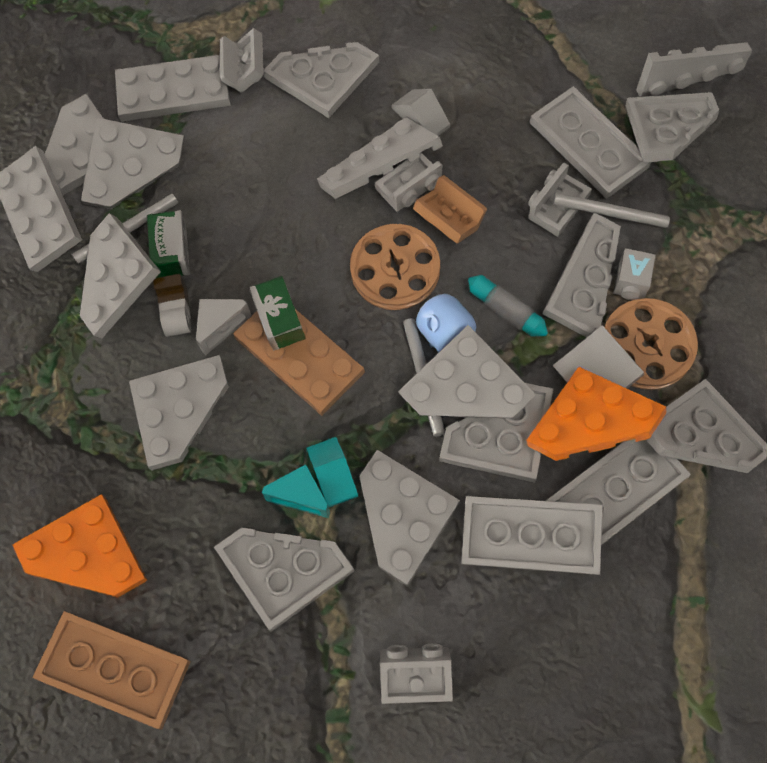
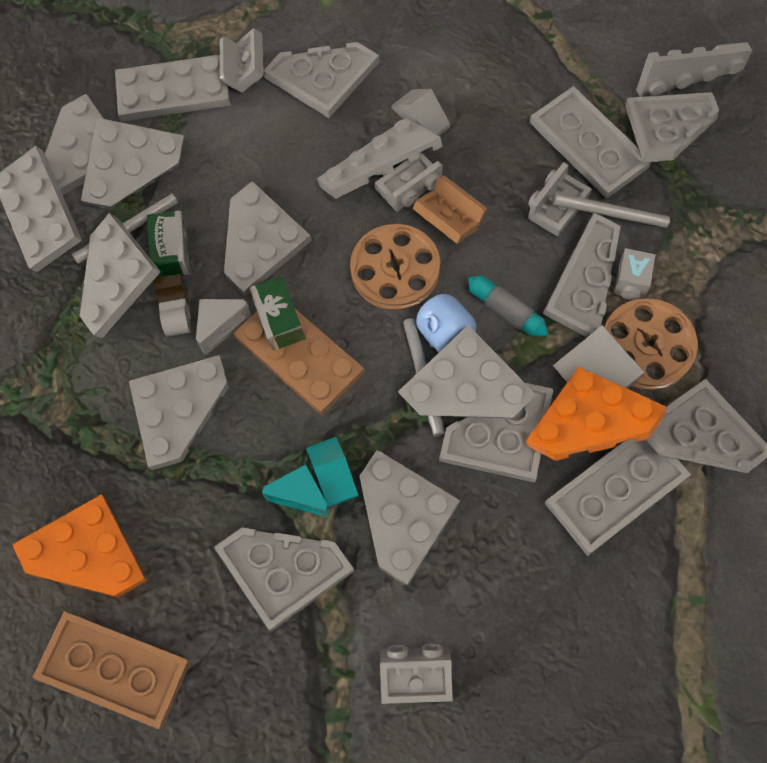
light grey plate [461,496,603,575] -> none
none -> light grey plate [224,181,311,297]

